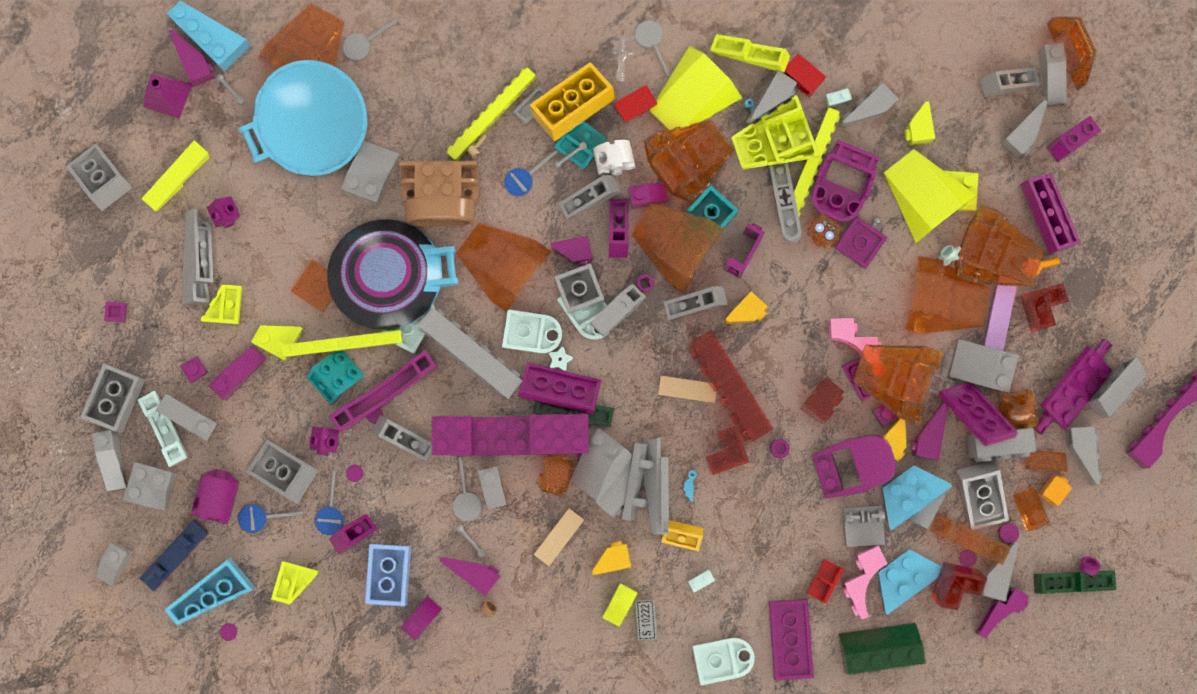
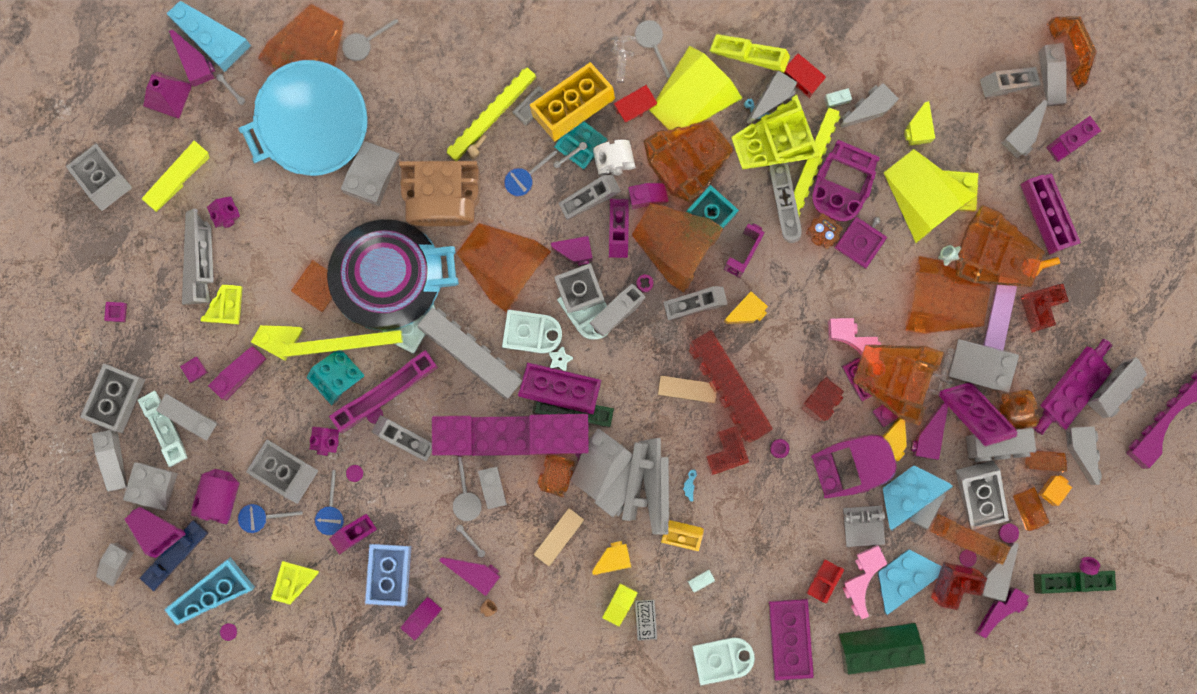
none -> magenta slope [125,507,185,558]

